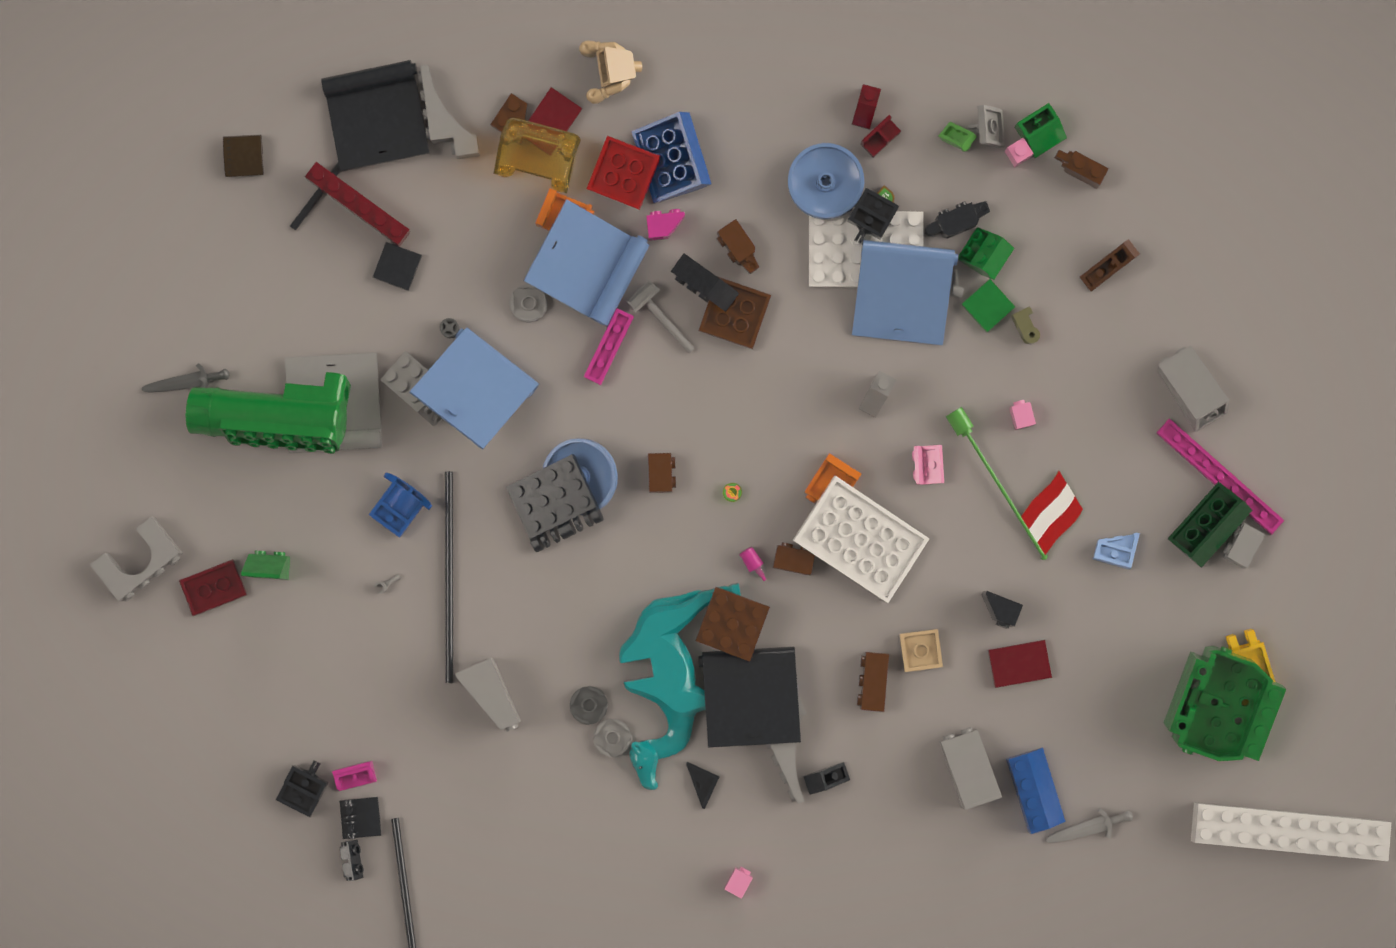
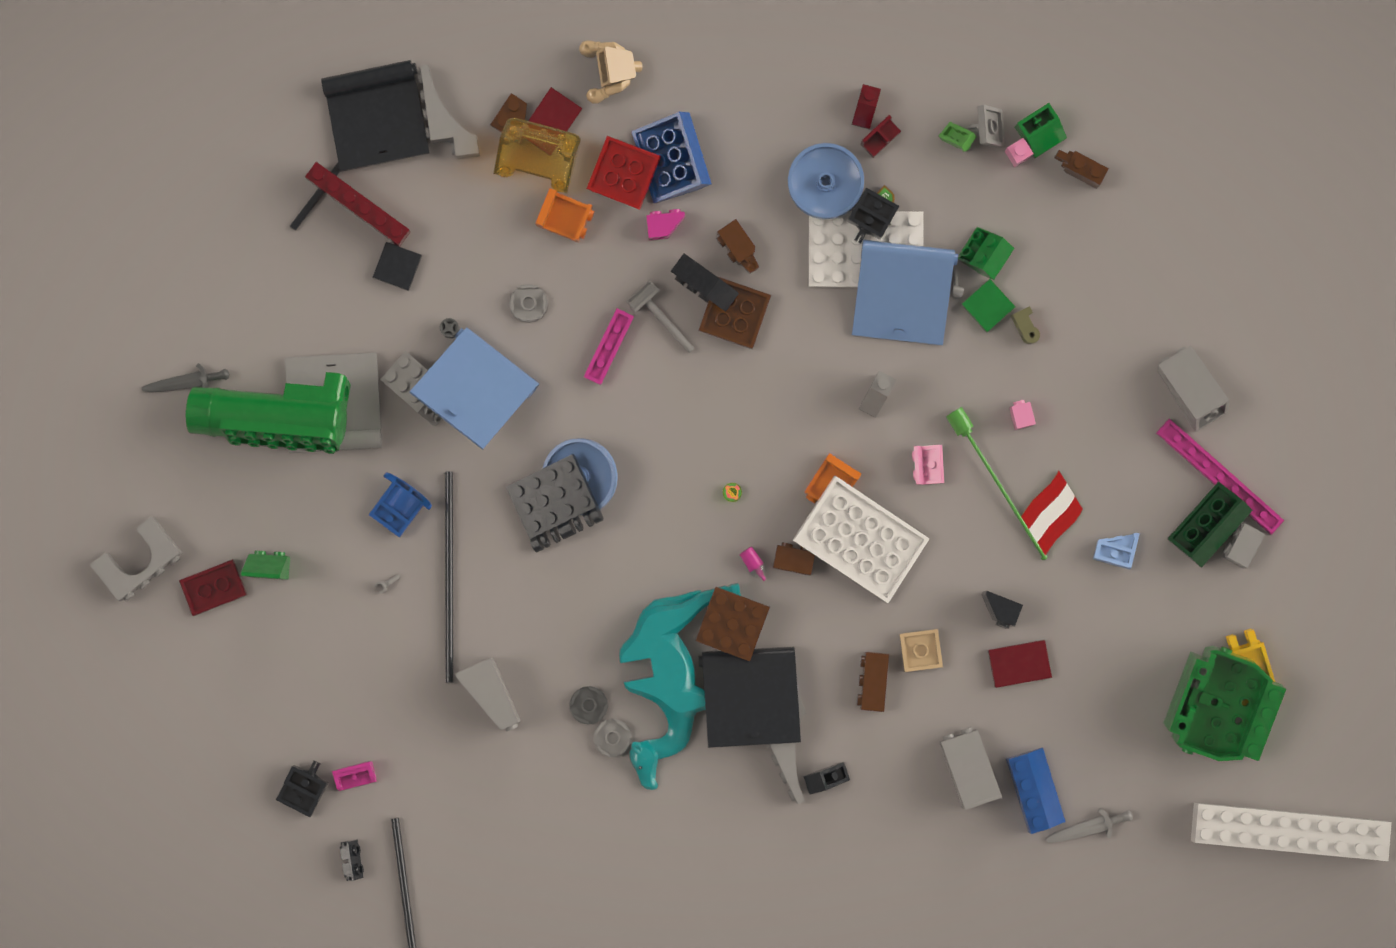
dark brown slope [223,135,264,177] -> none
black hinge [339,797,381,839] -> none
medium blue door [523,199,650,326] -> none
reddish brown brick [648,453,676,493] -> none
black tile [686,762,720,809] -> none
bright pink brick [724,867,753,899] -> none
black hinge [925,201,990,239] -> none
reddish brown slope [1080,239,1140,292] -> none

